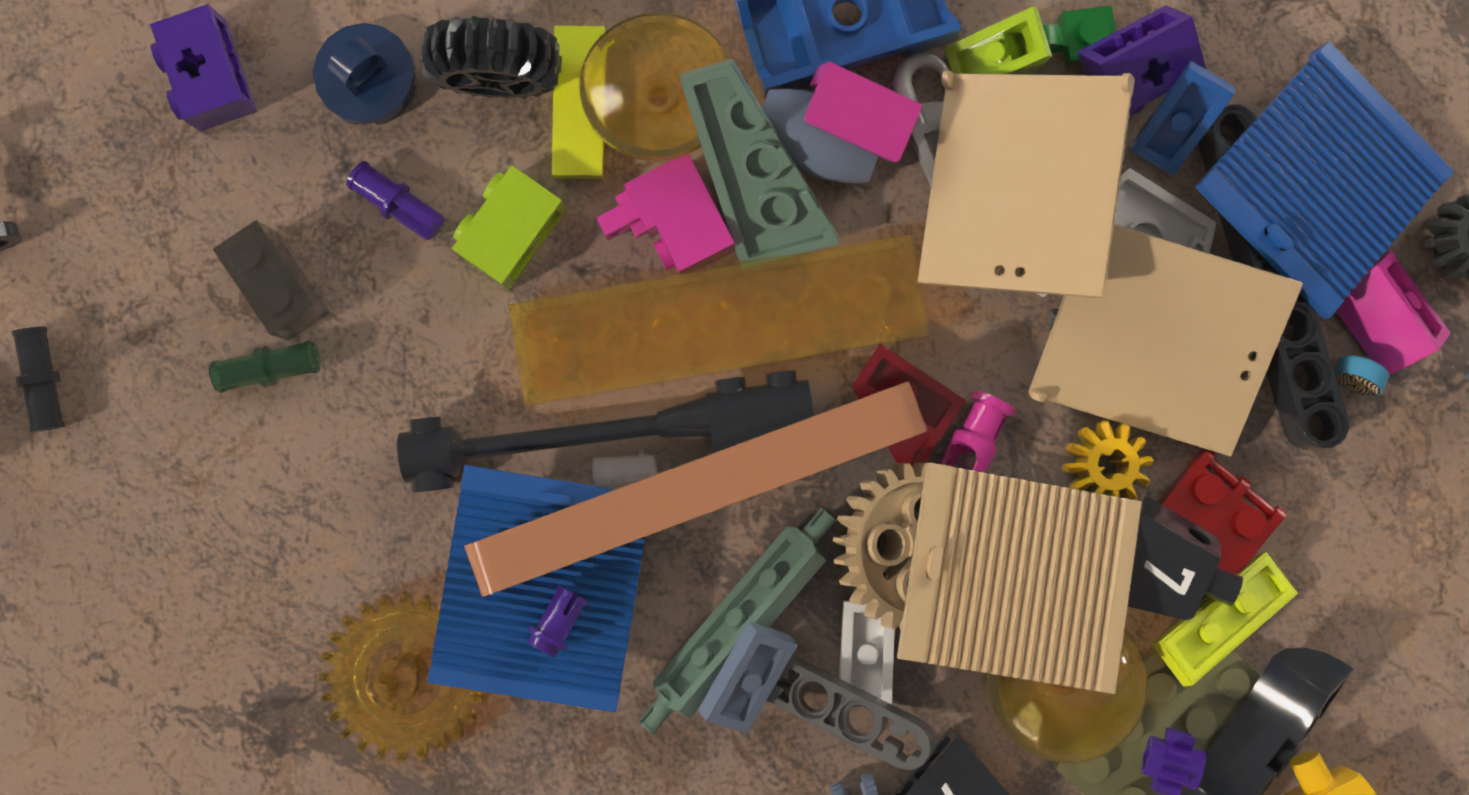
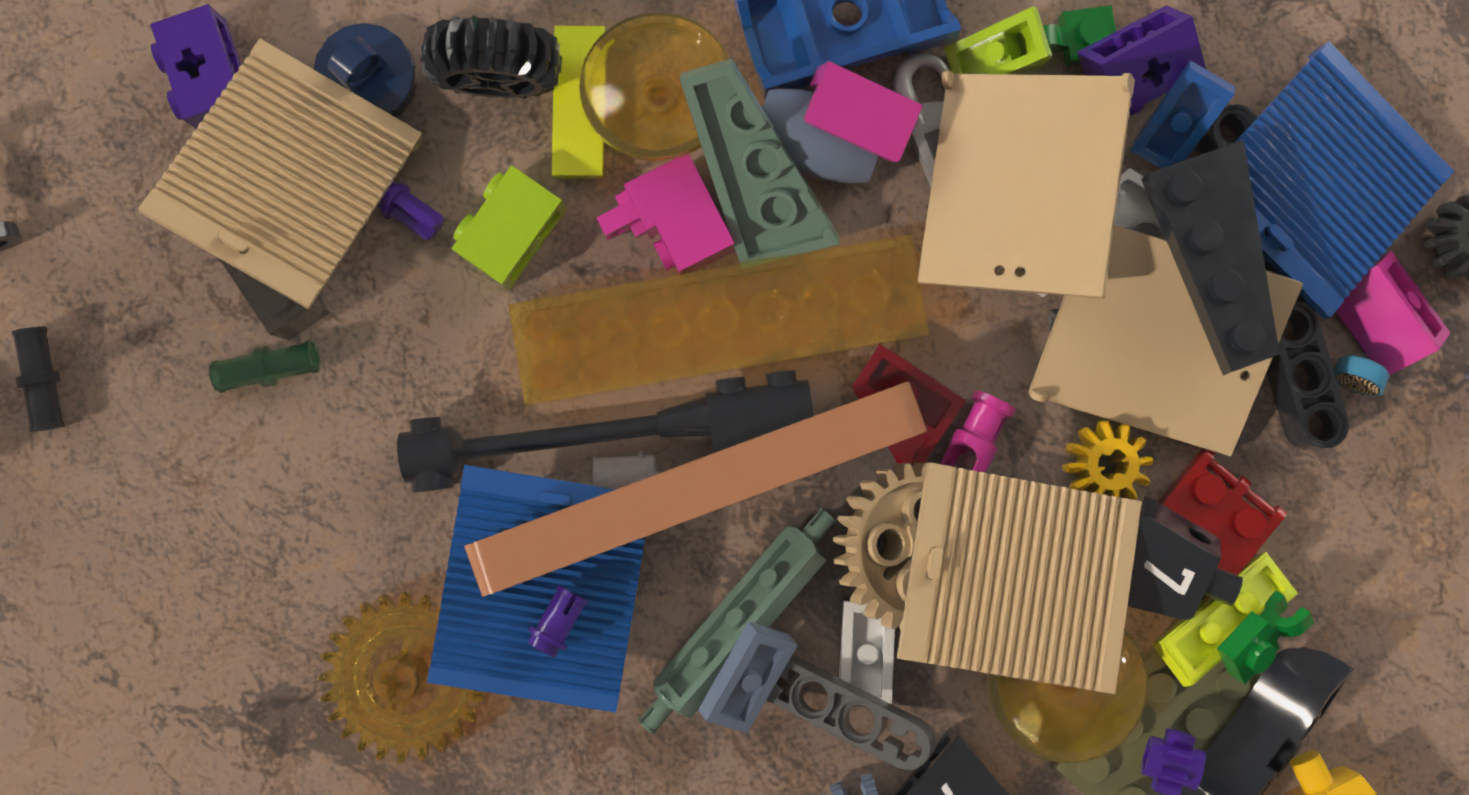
none -> tan door [138,38,422,309]
none -> black wing [1141,140,1280,376]
none -> green plate [1217,590,1314,685]

